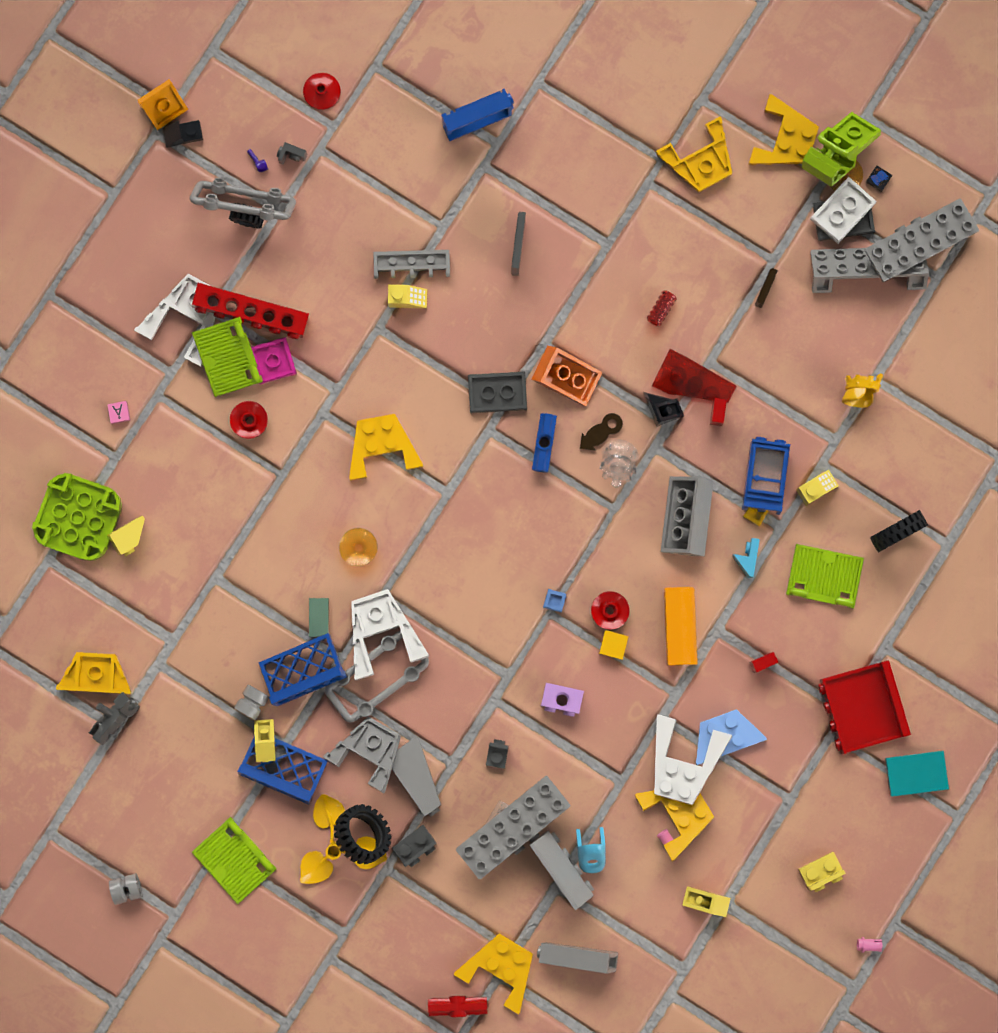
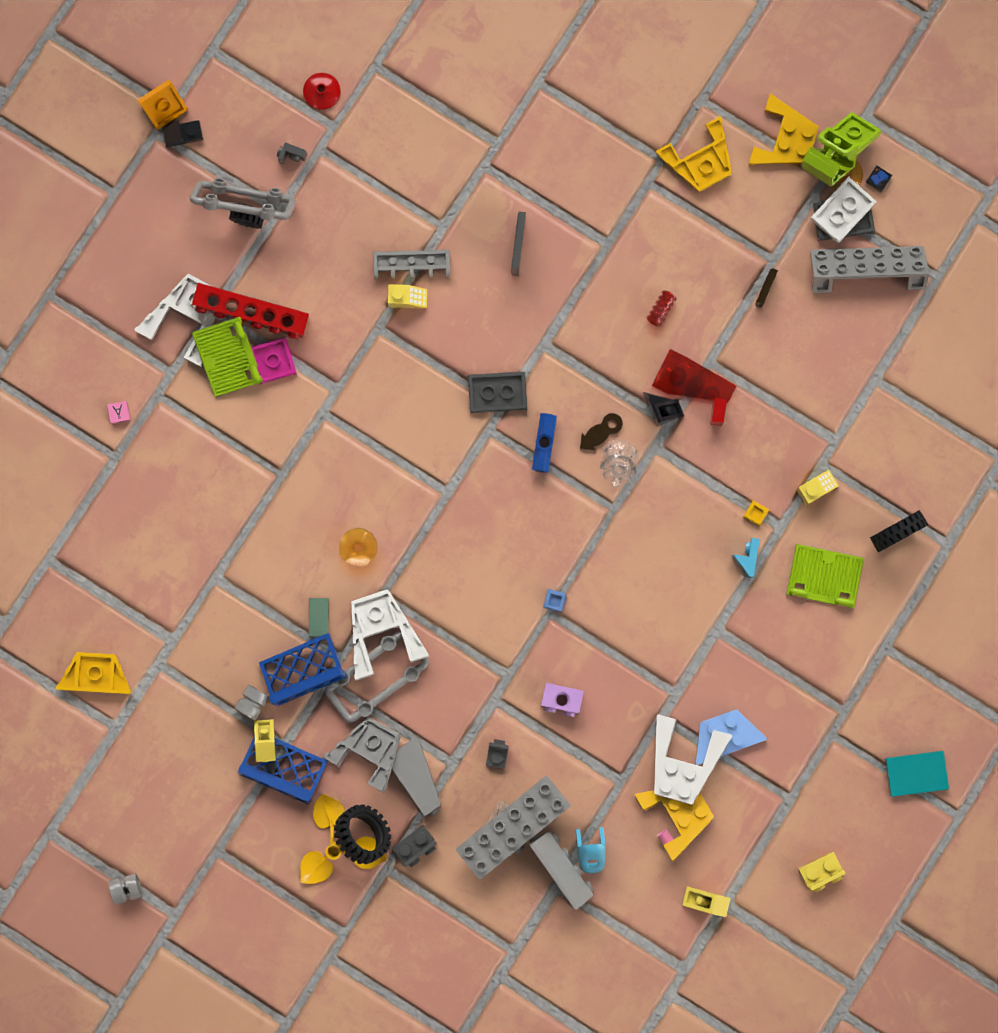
lime tile [32,473,122,561] -> none
dark grey piece [88,692,140,745] -> none
light yellow slope [107,516,145,556] -> none
lime window [192,817,277,904] -> none
red dish [230,401,268,439] -> none
dark purple hand [247,149,268,172] -> none
yellow wing [349,414,423,481] -> none
red piece [428,996,488,1017] -> none
blue door [441,88,514,142] -> none
yellow wing [453,933,533,1015] -> none
orange slope [531,345,603,406] -> none
light grey slope [537,942,618,974] -> none
red dish [591,591,630,630] -> none
yellow piece [599,630,629,660] -> none
light grey slope [661,476,713,557] -> none
light orange brick [664,587,698,666] -> none
blue door [742,437,791,515] -> none
red piece [749,652,779,673] -> none
red panel [818,660,911,754] -> none
yellow hair [842,373,883,408] -> none
bright pink pin [857,937,882,953] -> none
light grey bracket [865,199,979,282] -> none

